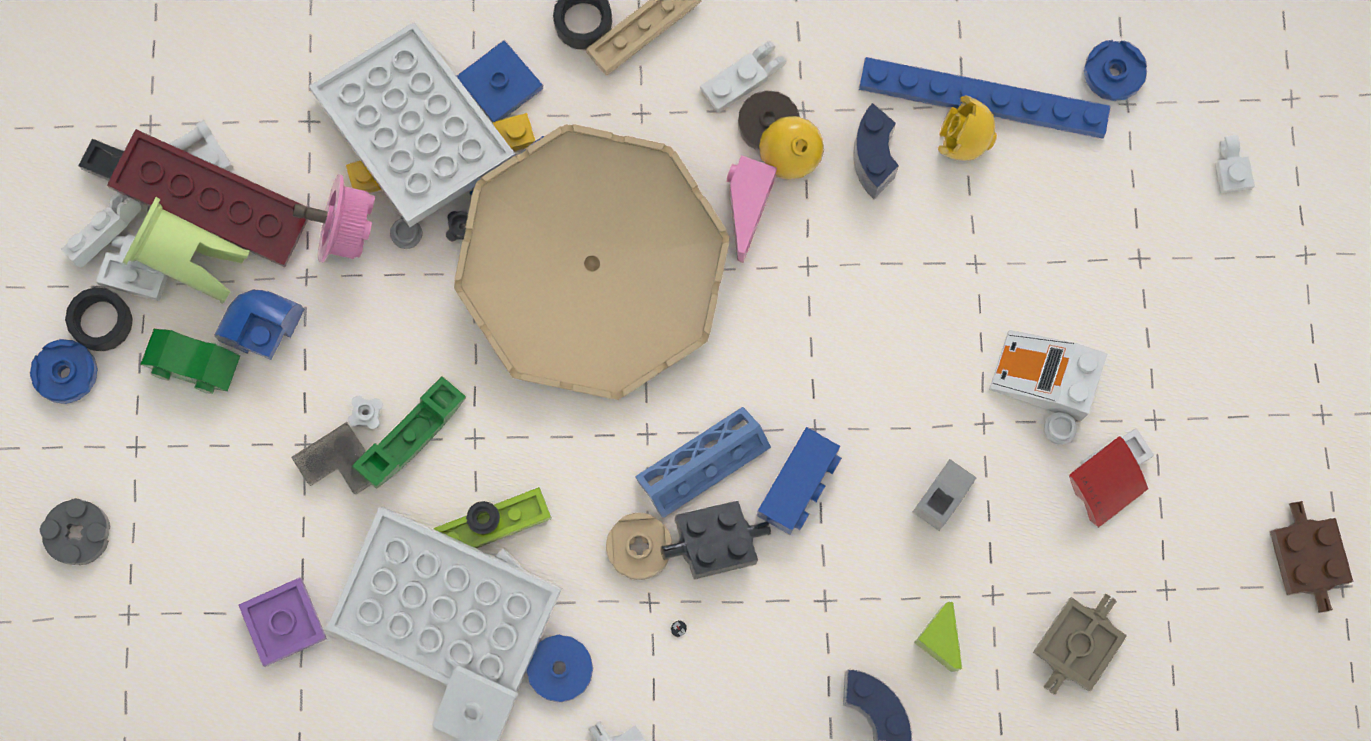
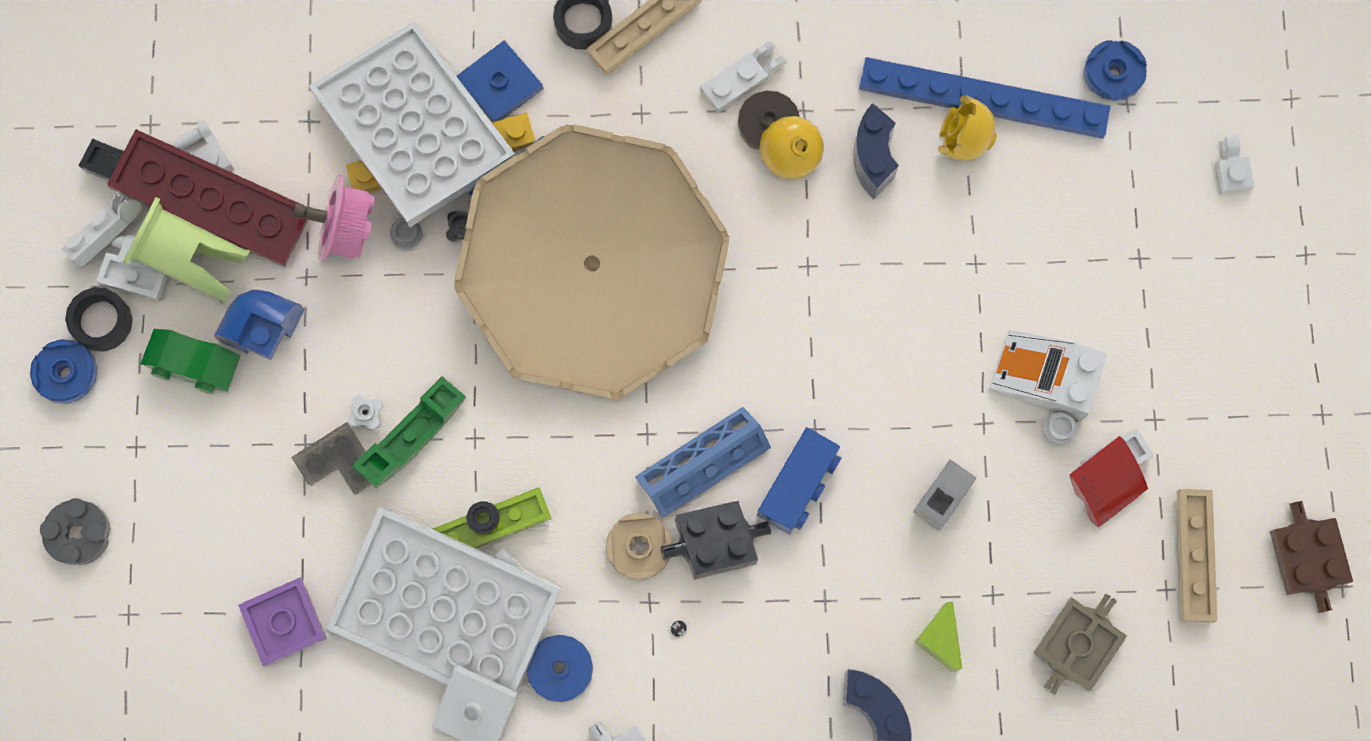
bright pink slope [726,155,777,263] -> none
none -> tan plate [1176,489,1218,623]

